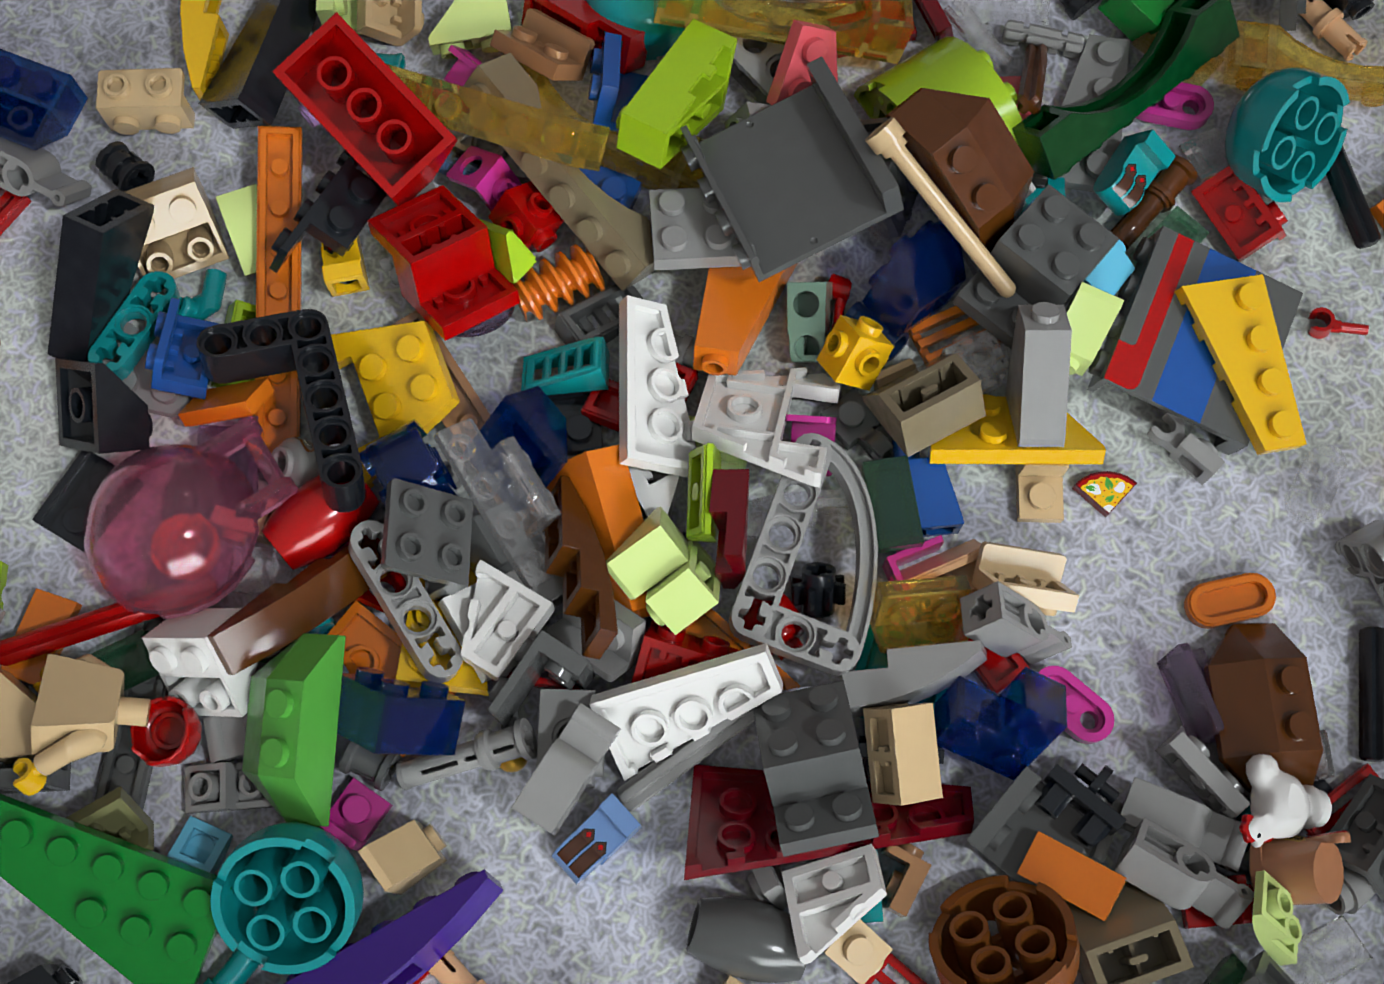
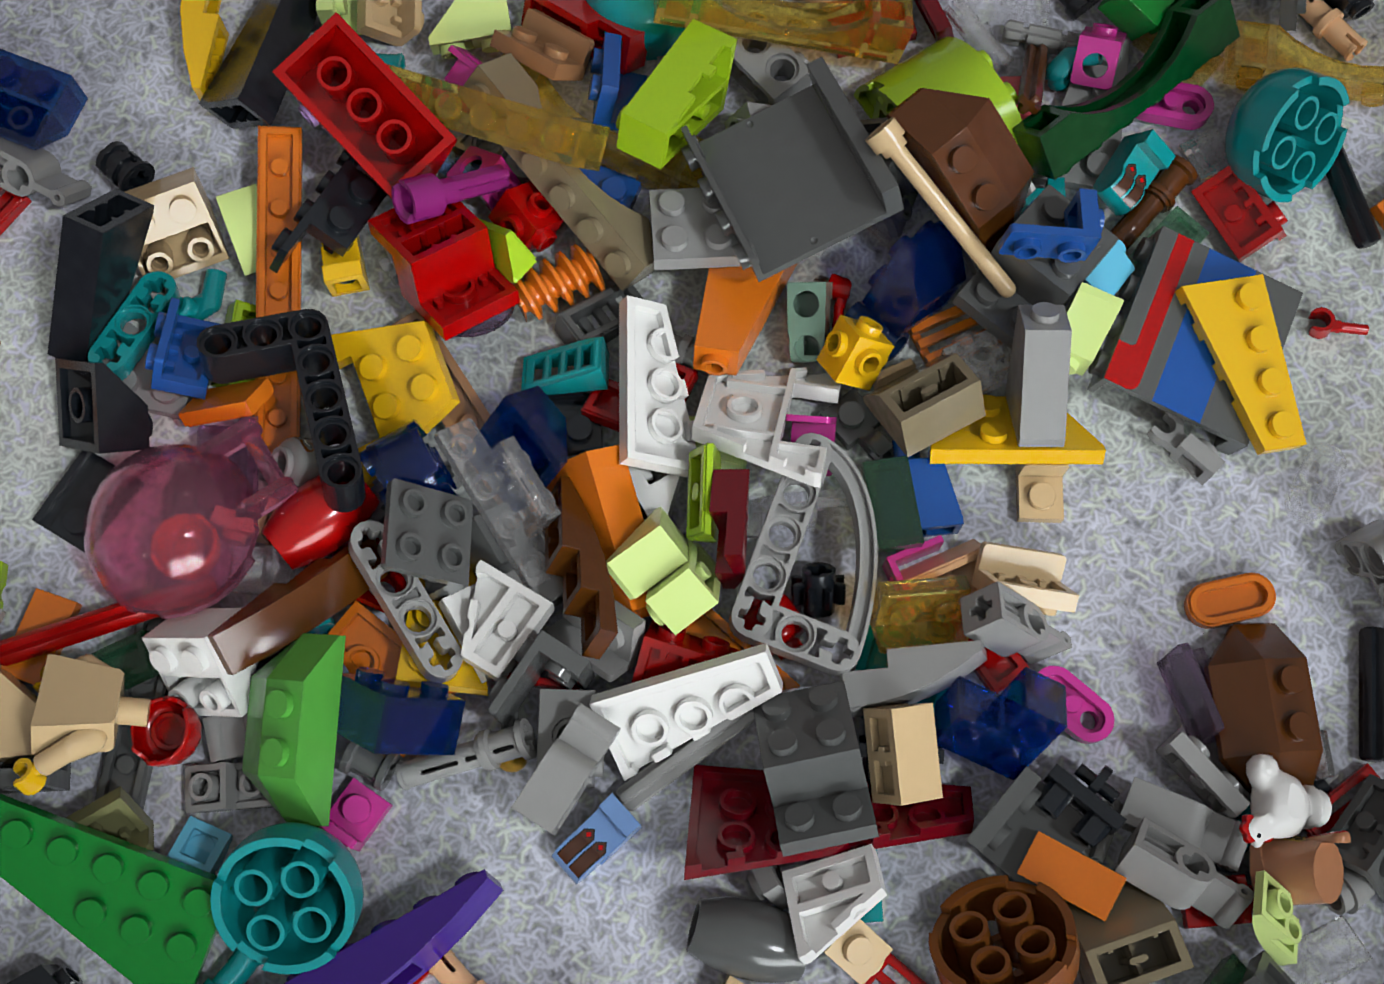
tan bracket [96,68,195,135] -> none
tan slope [358,820,447,895] -> none
coral wing [766,20,838,105] -> none
medium nougat bracket [880,843,931,917] -> none
tile [1072,471,1137,518] -> none
none -> magenta piece [391,164,510,224]
none -> blue bracket [998,188,1105,263]
none -> teal arm [1045,46,1103,91]
none -> dark pink bracket [1070,23,1127,90]

